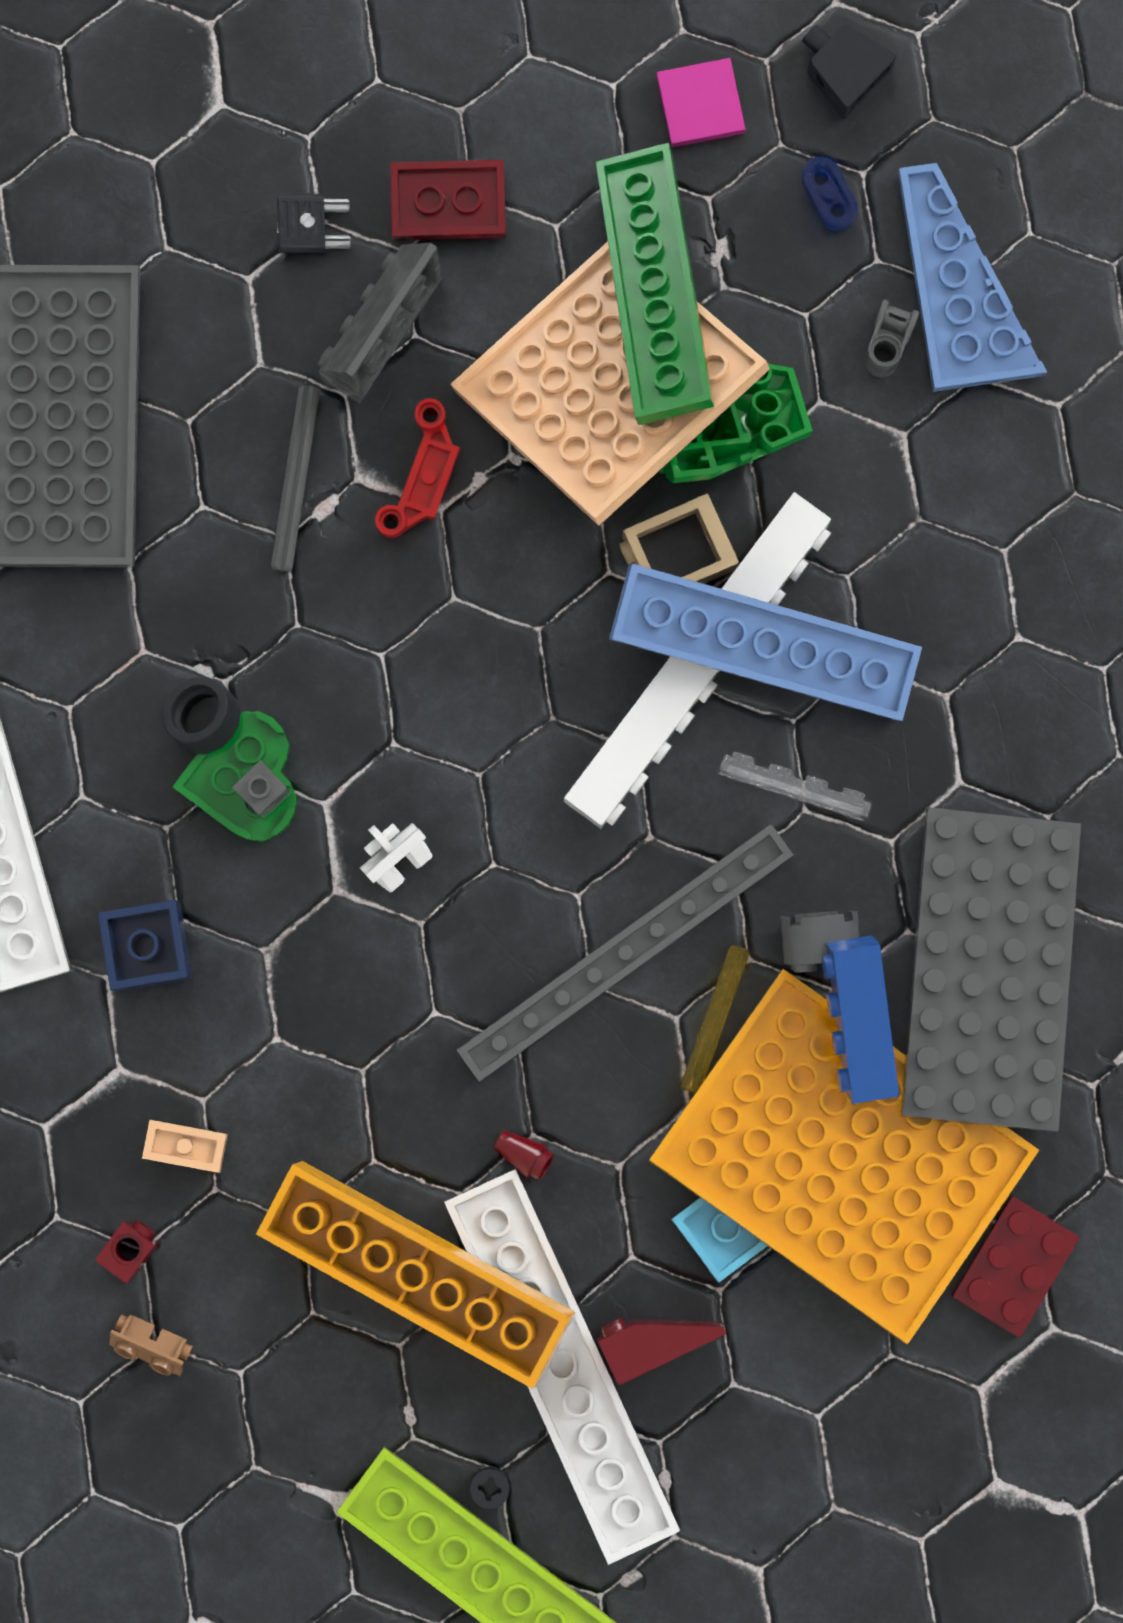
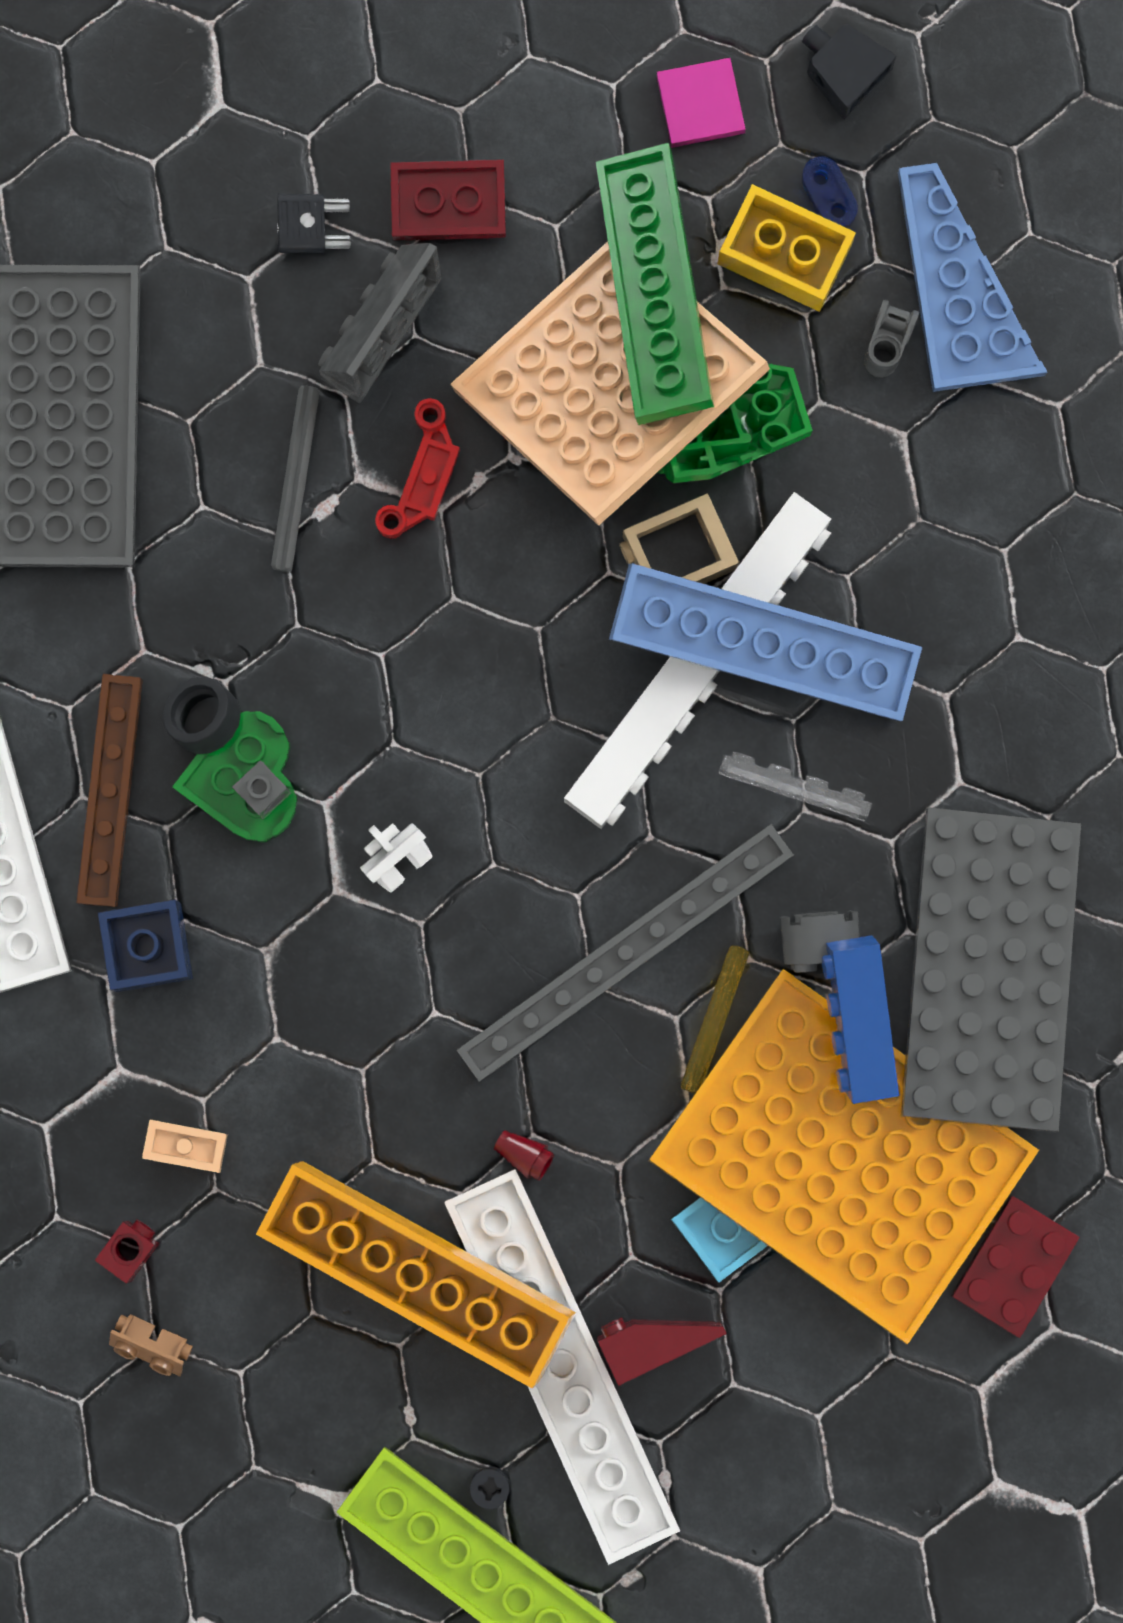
none -> reddish brown plate [76,674,143,908]
none -> yellow brick [717,184,856,312]

